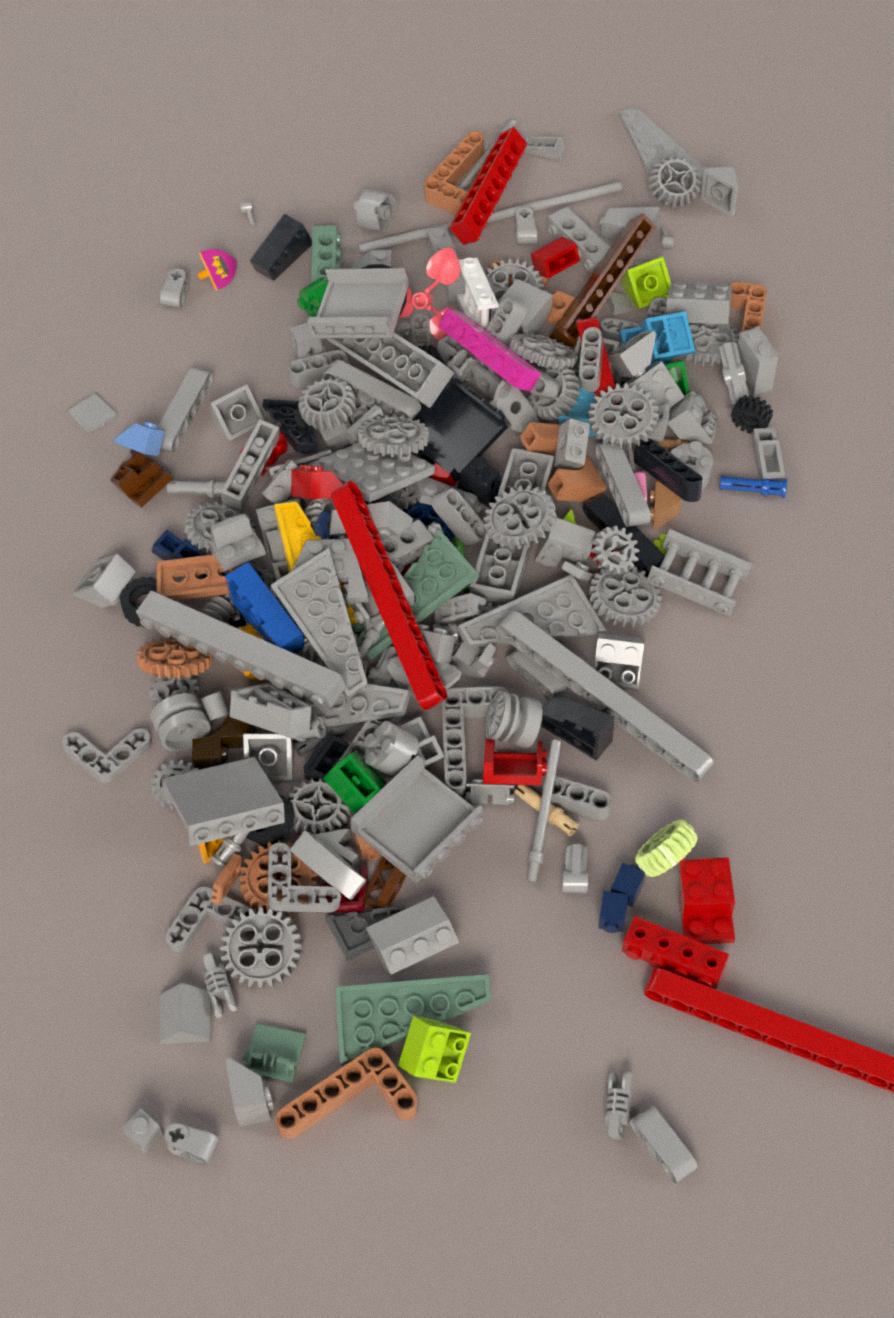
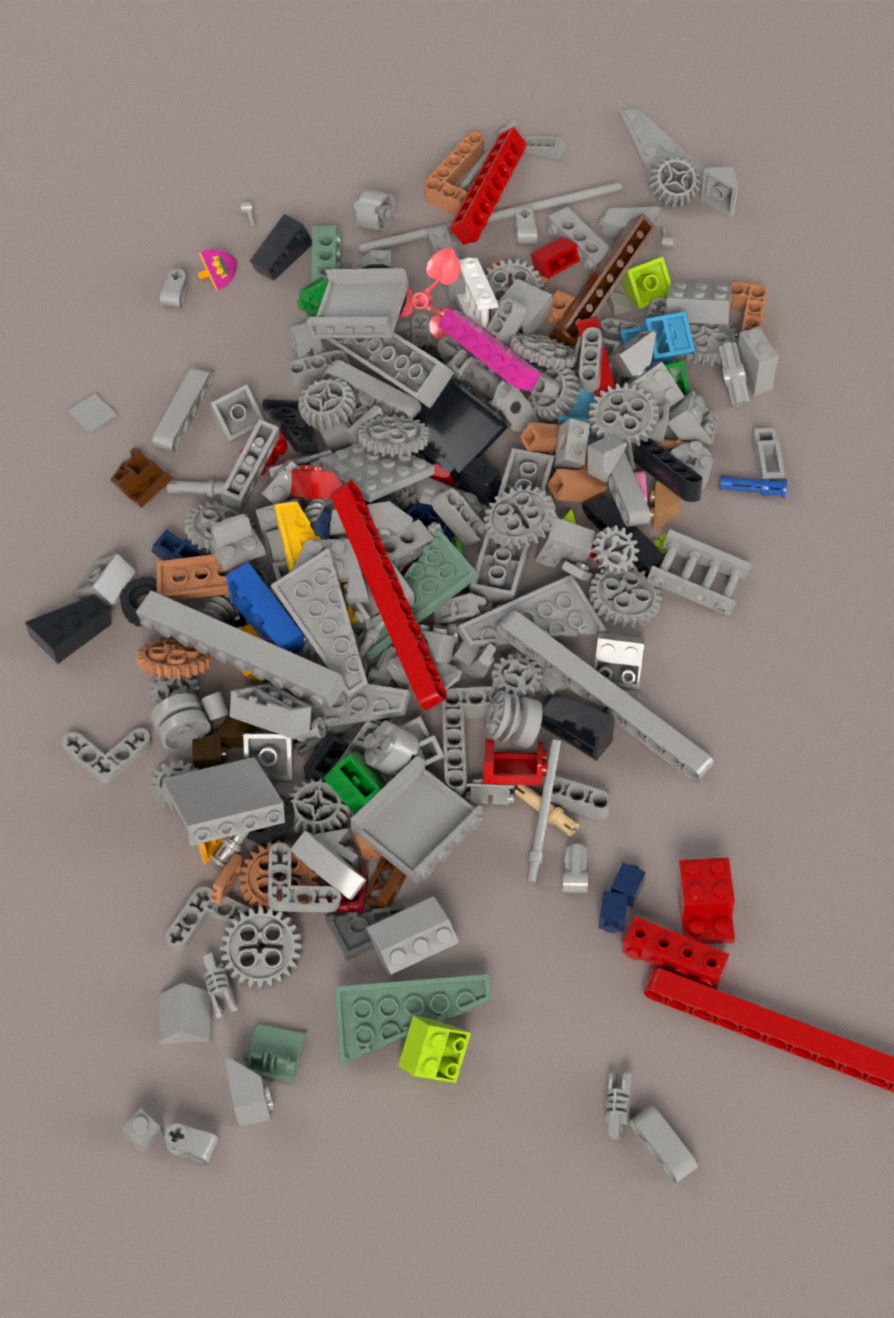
medium blue slope [114,421,165,456] -> none
nougat beam [275,1048,418,1139] -> none
yellowish green gear [635,820,698,877] -> none
black tyre [731,395,773,434] -> none
none -> black wedge [25,596,112,664]
none -> light grey gear [492,654,543,697]
none -> light grey slope [588,435,627,482]

